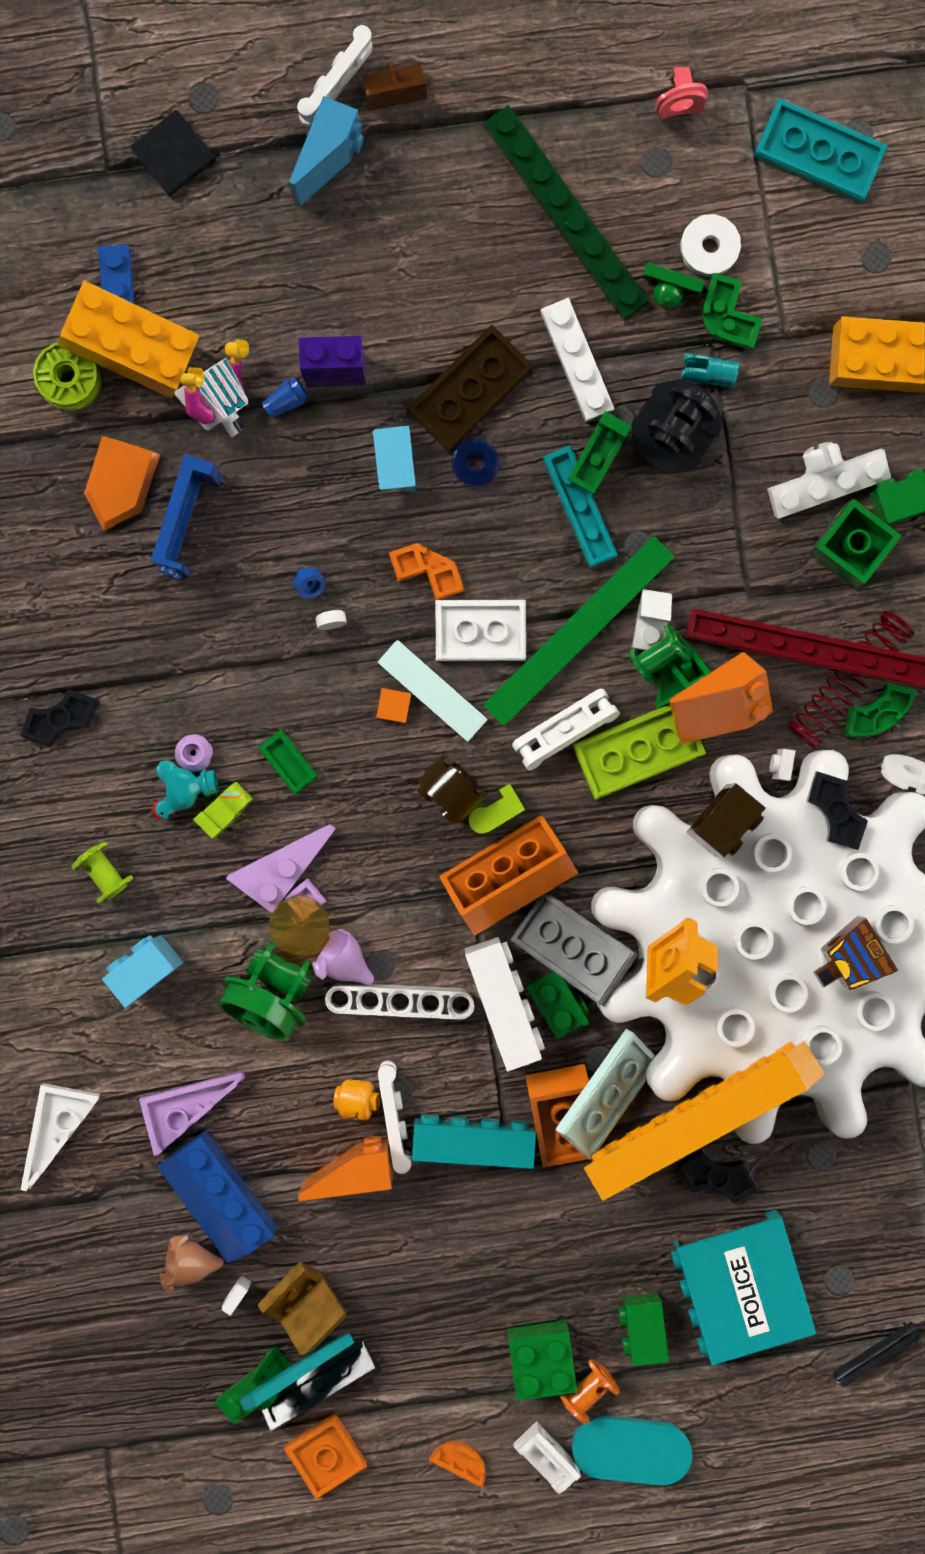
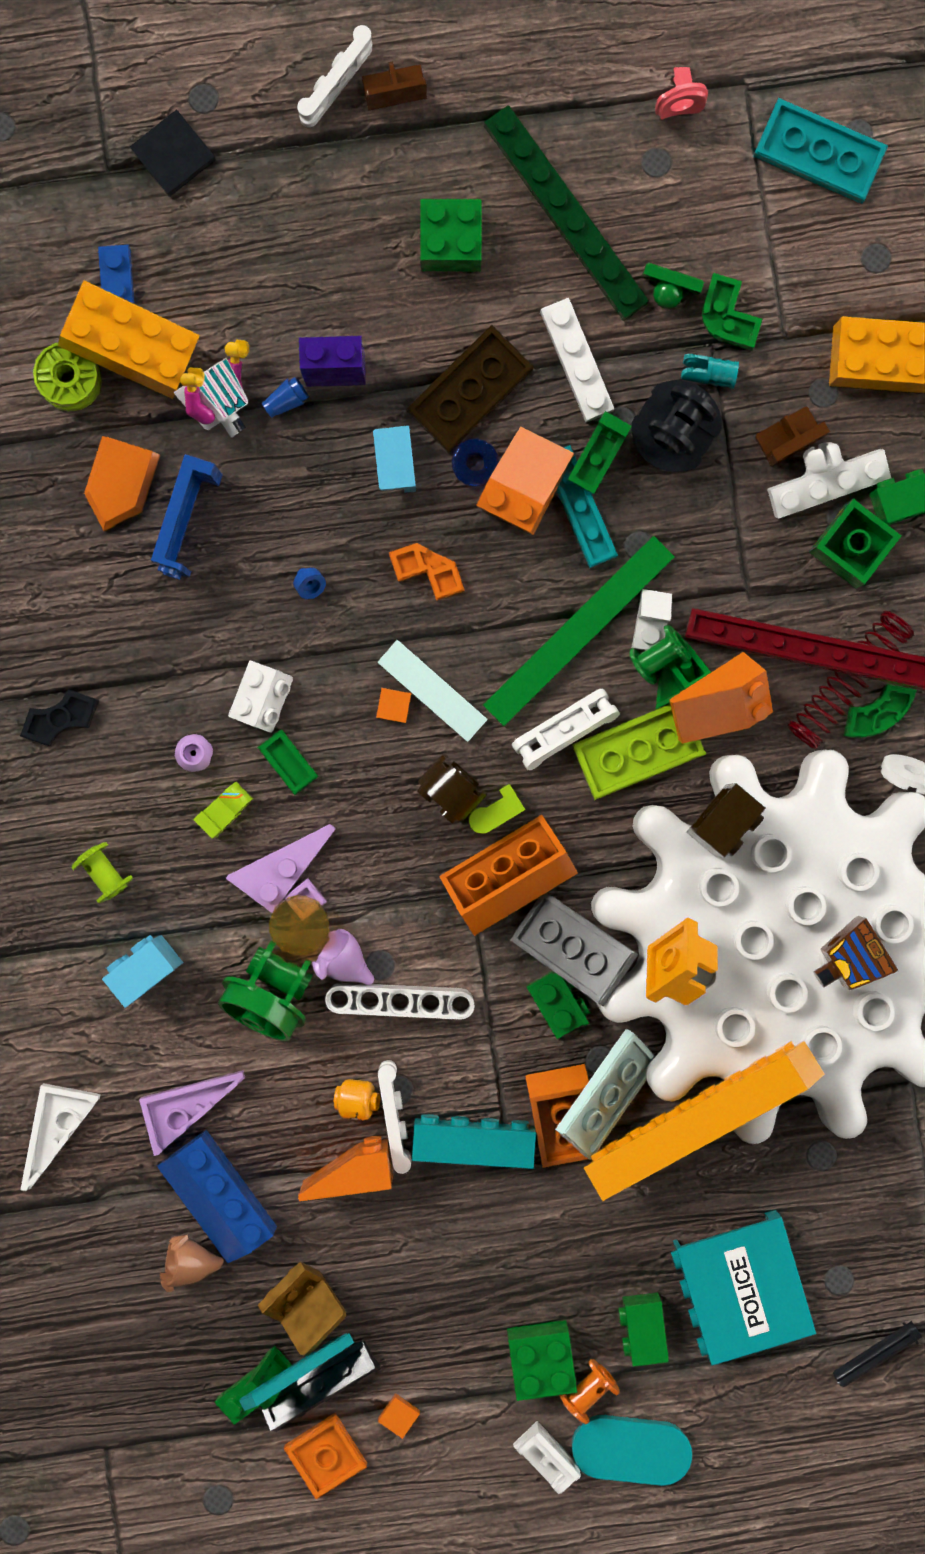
teal animal [151,760,218,820] -> none
white tile [222,1276,251,1316] -> none
dark azure slope [289,96,364,206] -> none
white tile [315,610,347,630] -> none
orange tile [429,1441,486,1488] -> none
white tile [435,600,526,661] -> none
white brick [465,937,545,1072] -> none
black tile [676,1149,759,1204] -> none
white tile [680,214,741,277] -> none
white plate [770,749,795,781] -> none
black tile [806,771,868,850] -> none
none -> white bracket [228,660,293,733]
none -> orange tile [378,1393,420,1439]
none -> green brick [420,199,482,272]
none -> orange slope [476,426,574,536]
none -> reddish brown panel [755,407,830,467]

